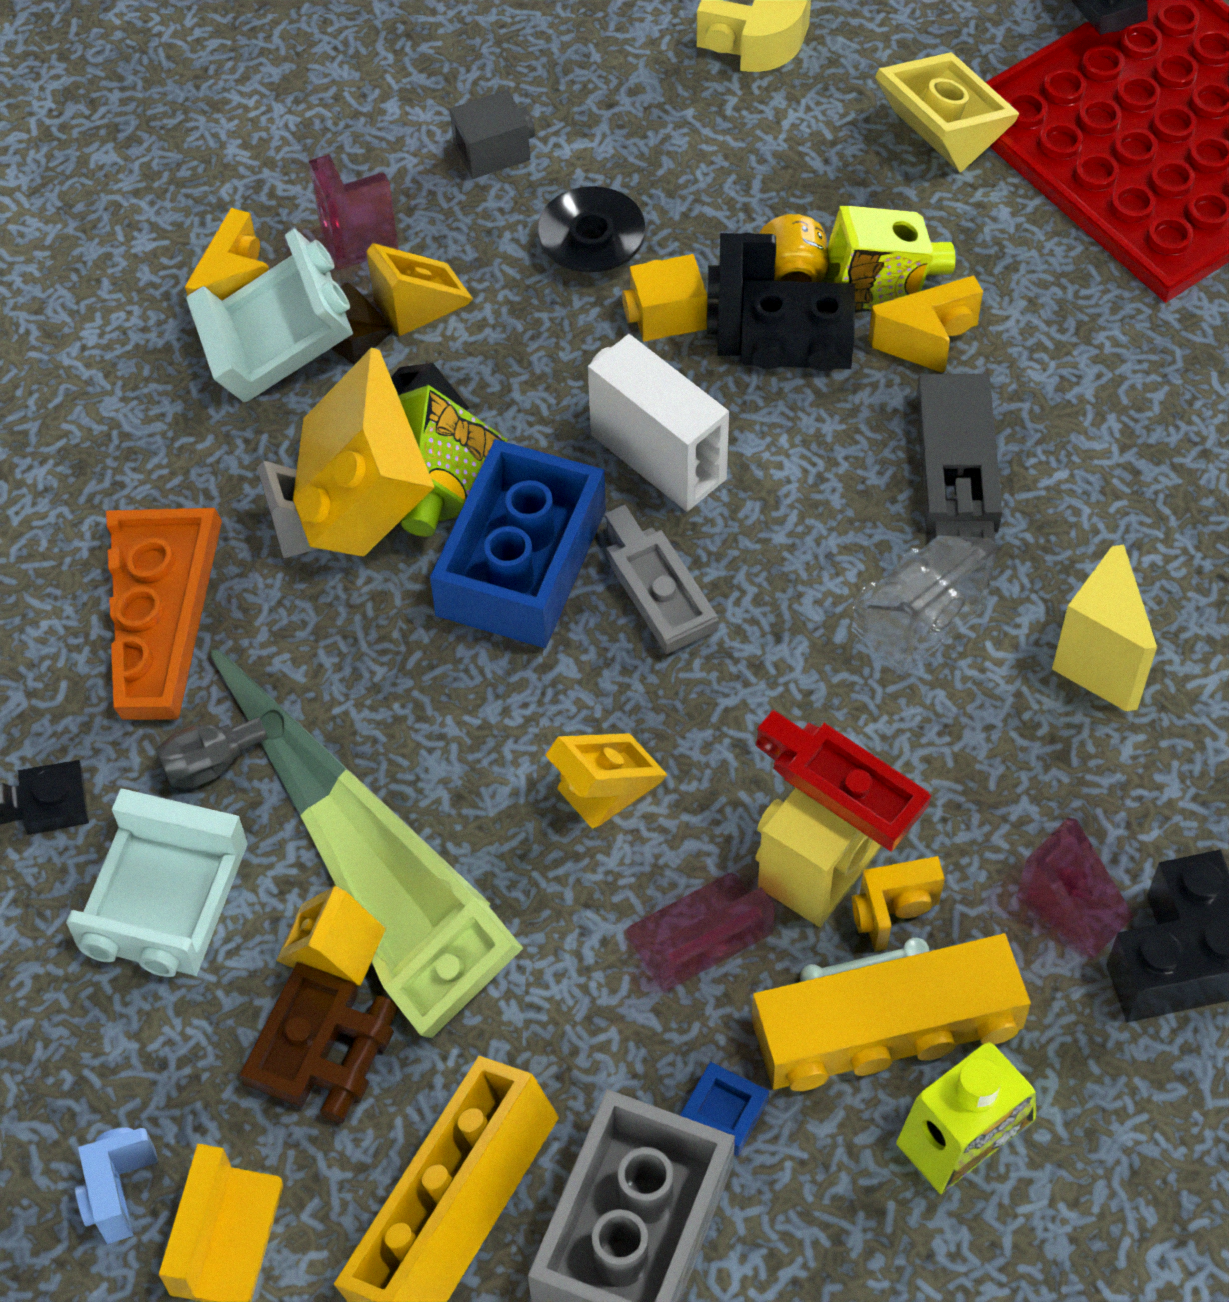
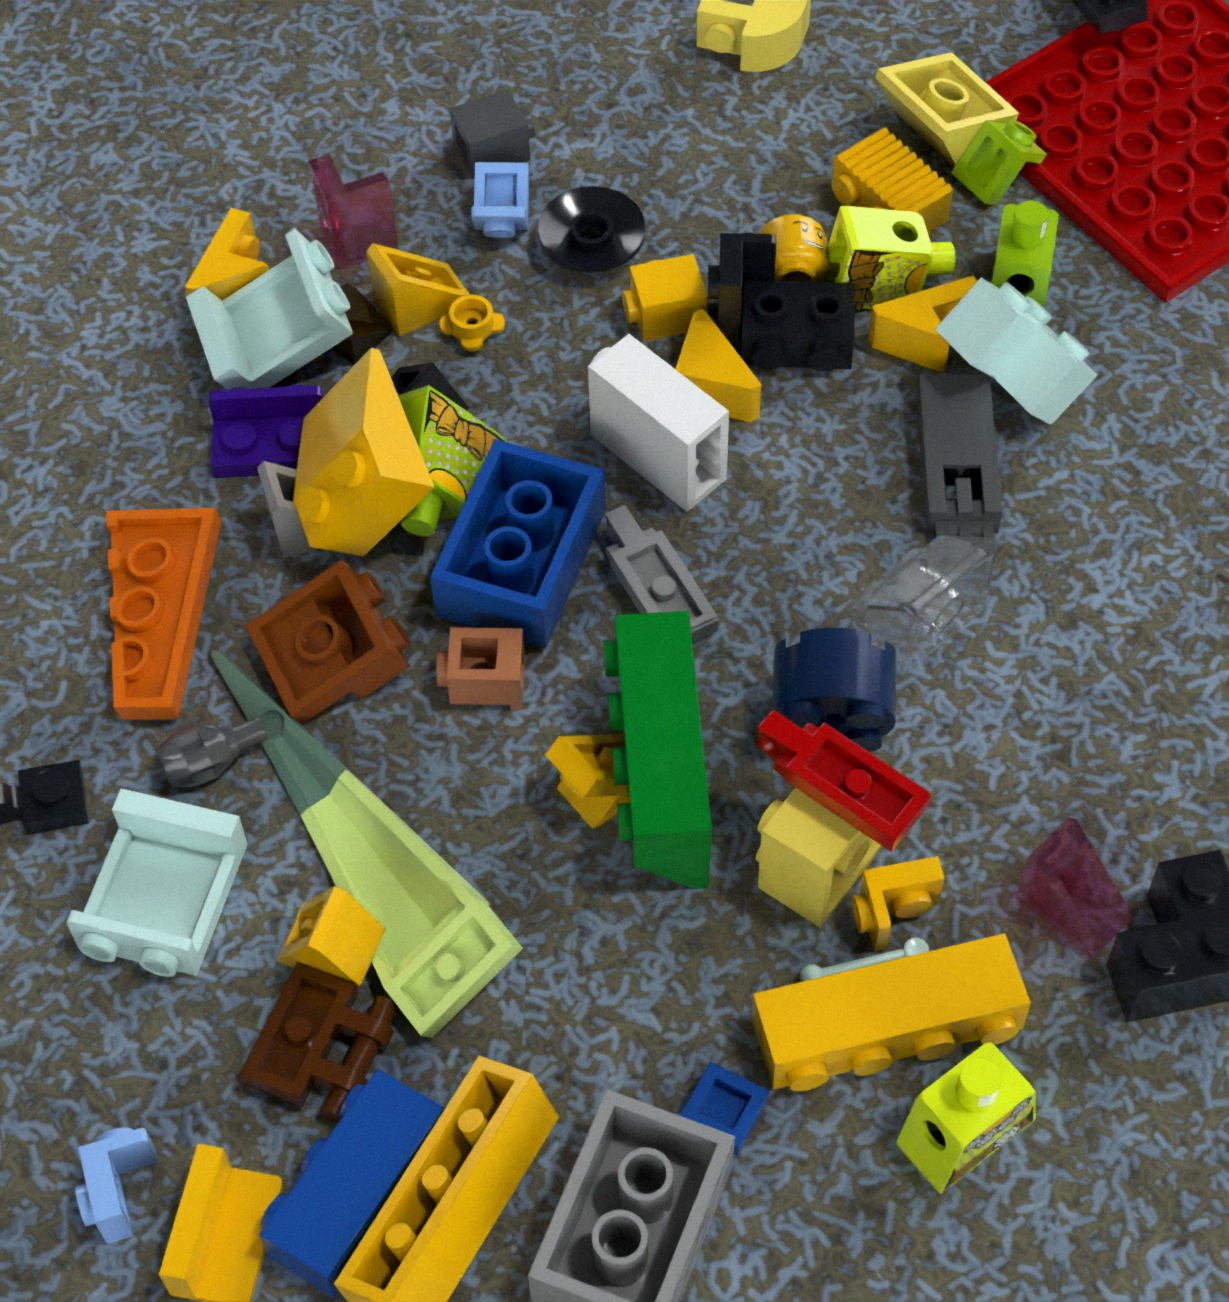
clear pink panel [627,873,775,993] -> none
light yellow slope [1052,544,1157,711] -> none
none -> dark purple bracket [208,384,324,478]
none -> dark orange plate [245,559,411,725]
none -> blue brick [259,1068,445,1299]
none -> nougat brick [437,627,525,710]
none -> yellow plate [439,294,505,351]
none -> light blue bracket [471,162,529,238]
none -> green slope [603,610,712,889]
none -> yellow slope [675,308,762,422]
none -> dark blue brick [772,628,896,752]
none -> yellow brick [831,127,953,234]
none -> light aqua brick [935,277,1098,425]
none -> lime bracket [951,119,1047,205]
none -> lime torso [991,200,1059,308]

